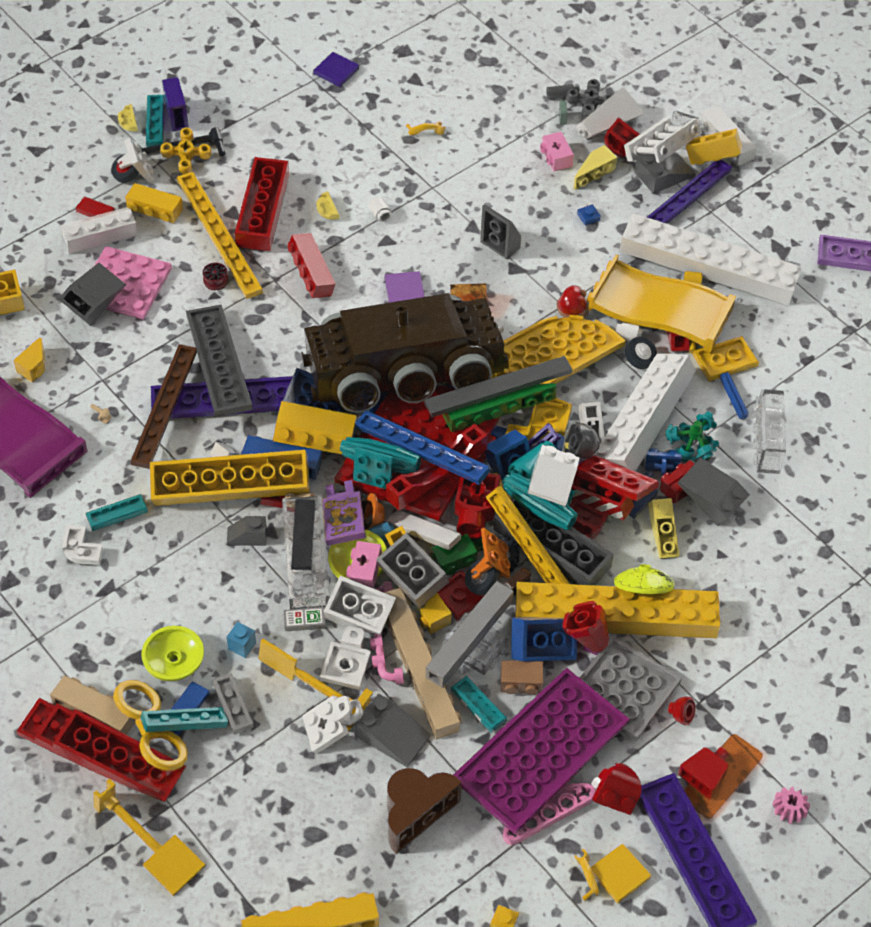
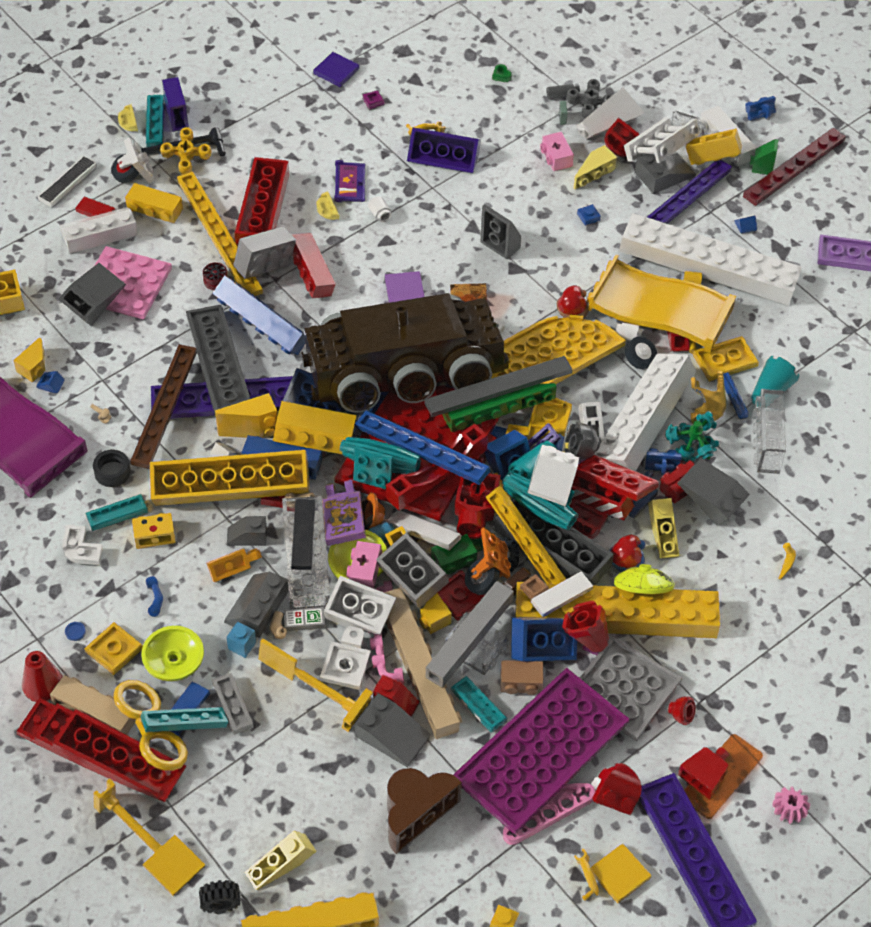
white plate [302,695,363,754] -> none
none -> red cone [22,651,63,702]
none -> blue slope [36,371,65,393]
none -> tile [38,156,97,208]
none -> blue piece [65,622,86,641]
none -> yellow tile [84,622,143,675]
none -> black tyre [93,449,131,487]
none -> yellow brick [132,513,176,549]
none -> blue piece [145,576,163,617]
none -> black tyre [199,880,241,914]
none -> light orange plate [206,548,262,582]
none -> brick [213,276,305,355]
none -> yellow slope [215,393,277,438]
none -> dark grey slope [224,571,289,638]
none -> light grey brick [233,226,296,279]
none -> light yellow slope [245,830,317,890]
none -> tan arm [269,611,287,639]
none -> door [334,160,366,202]
none -> magenta tile [362,90,384,109]
none -> red slope [373,675,420,717]
none -> dark purple slope [407,127,481,173]
none -> green tile [492,64,512,82]
none -> medium nougat tile [520,574,549,599]
none -> white tile [531,571,593,617]
none -> red piece [610,534,646,573]
none -> pearl gold piece [690,371,726,424]
none -> blue slope [734,215,757,234]
none -> dark red plate [743,127,846,206]
none -> blue hips [745,96,776,121]
none -> green slope [749,139,779,175]
none -> teal cone [751,356,800,407]
none -> yellow bar [778,543,796,579]

